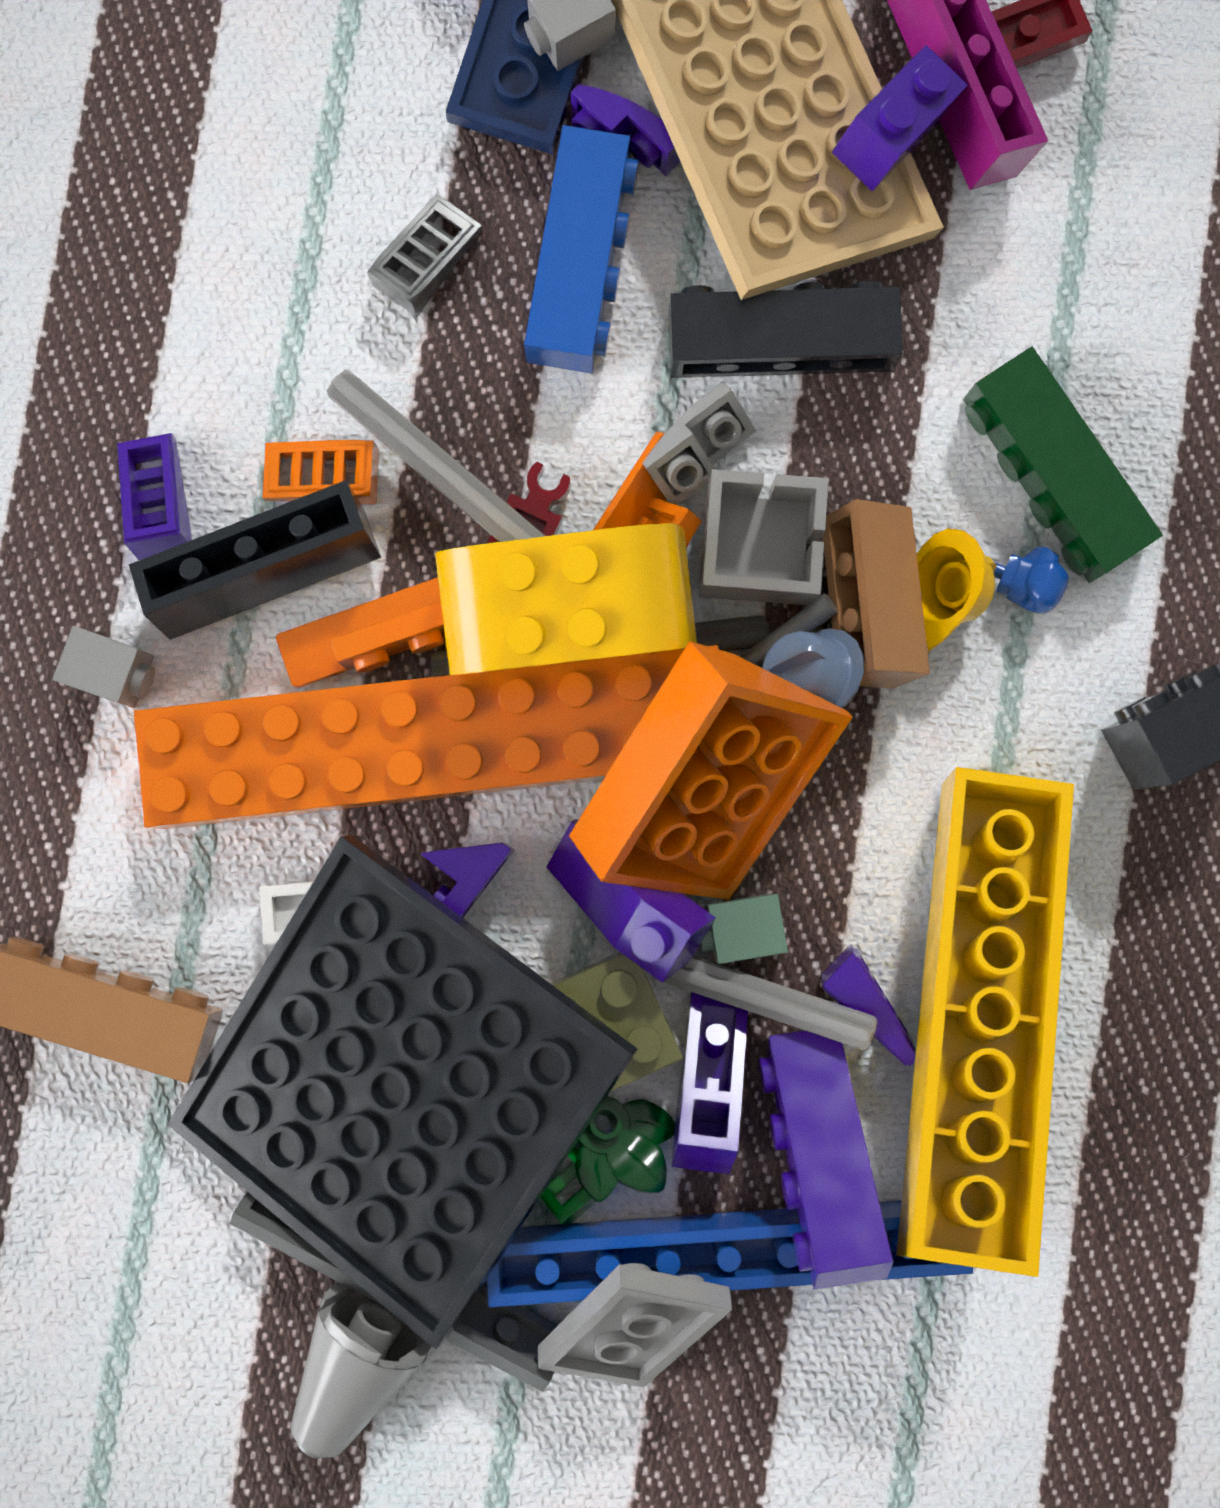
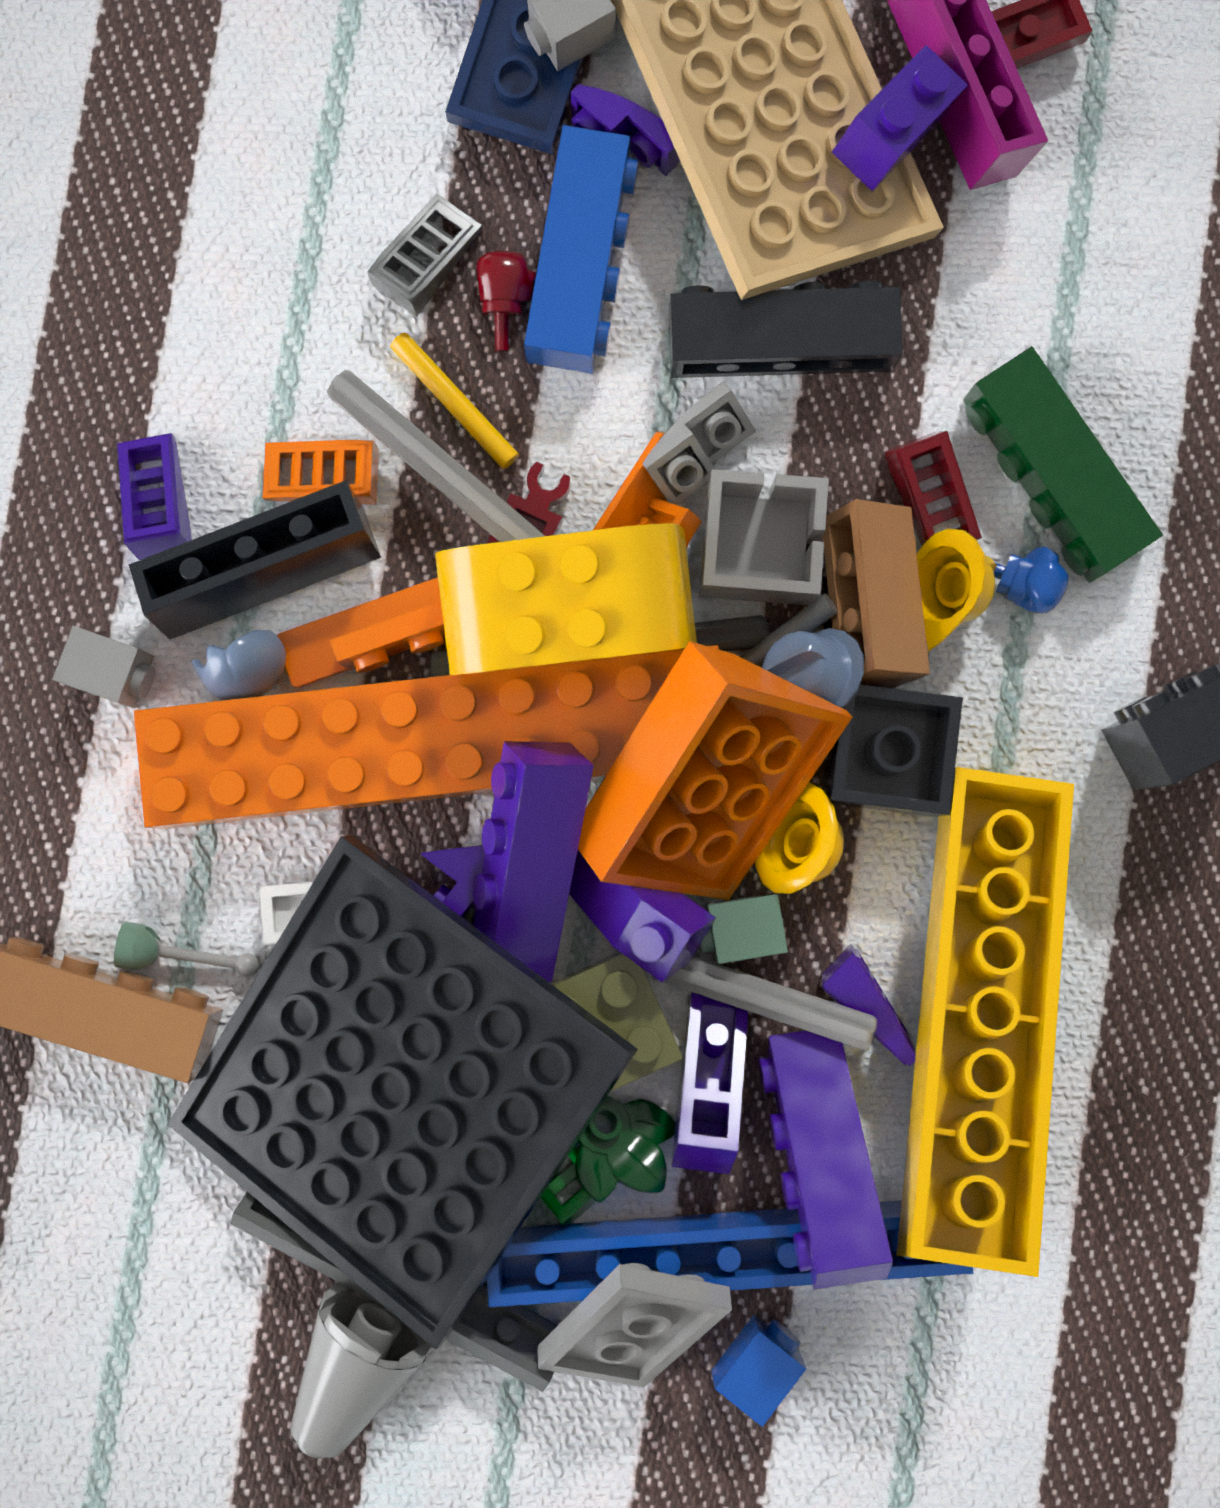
none -> hinge [114,921,259,976]
none -> sand blue hair [192,630,286,700]
none -> yellow bar [390,332,519,470]
none -> dark purple brick [472,741,594,982]
none -> dark red piece [476,251,537,352]
none -> blue brick [711,1315,806,1427]
none -> yellow hat [755,782,844,894]
none -> black brick [823,684,963,817]
none -> dark red slope [884,430,982,546]

